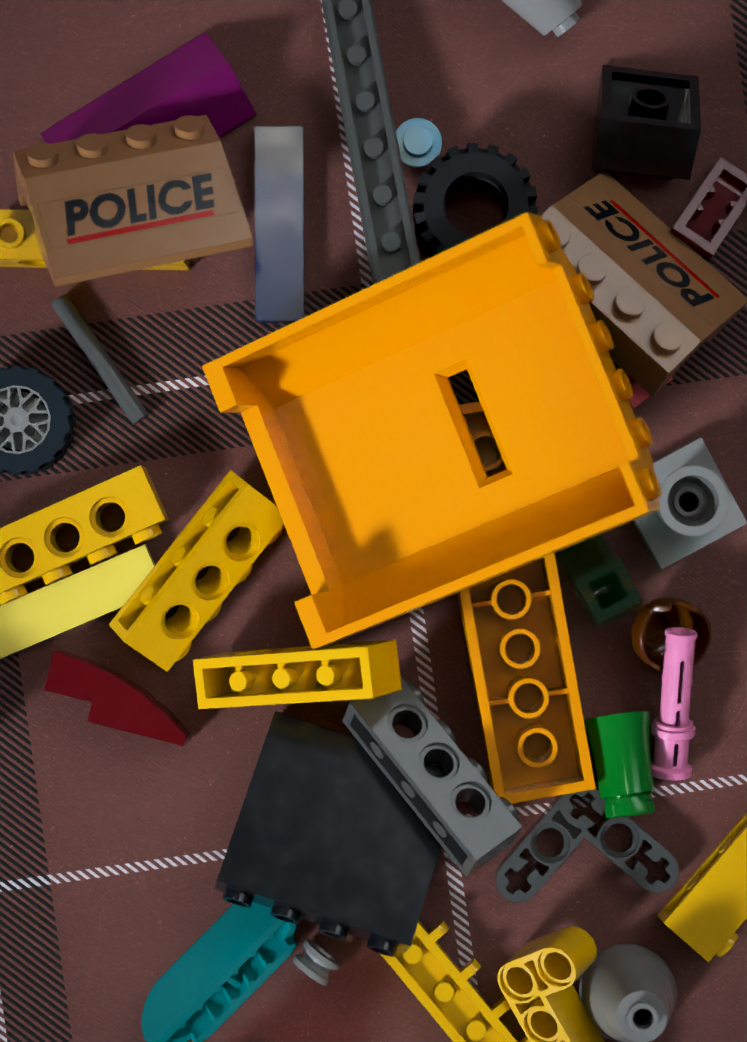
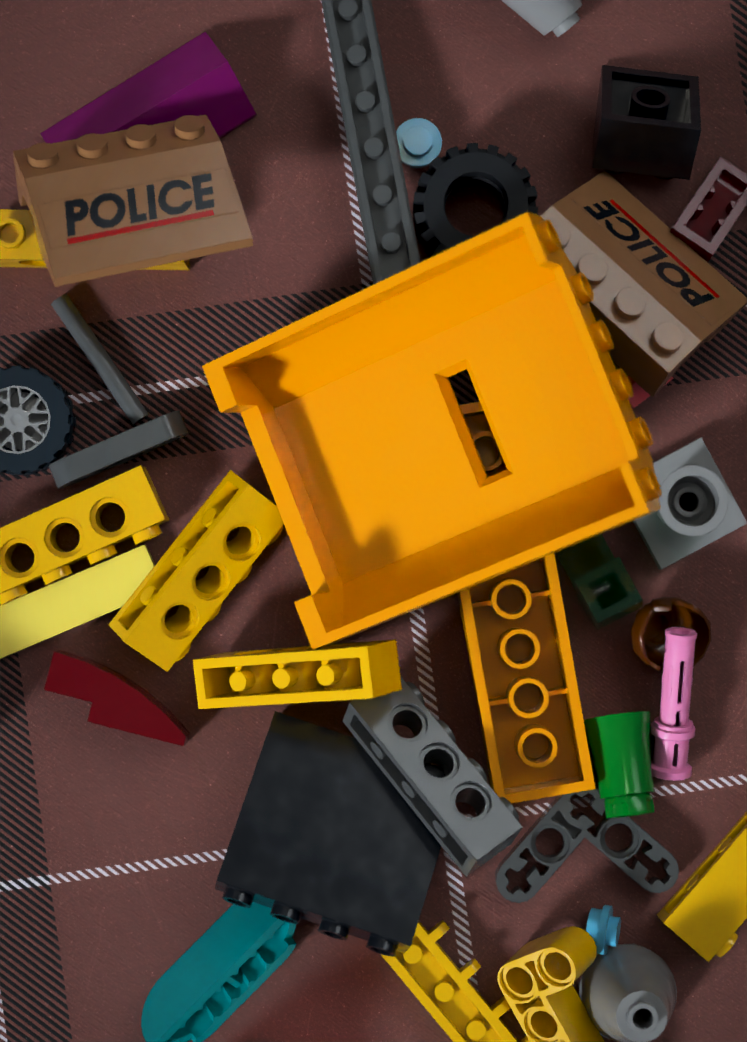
tile [254,126,304,323] -> none
light grey bush [292,939,342,986] -> none
none -> dark grey beam [48,410,189,489]
none -> medium azure plate [586,905,621,955]

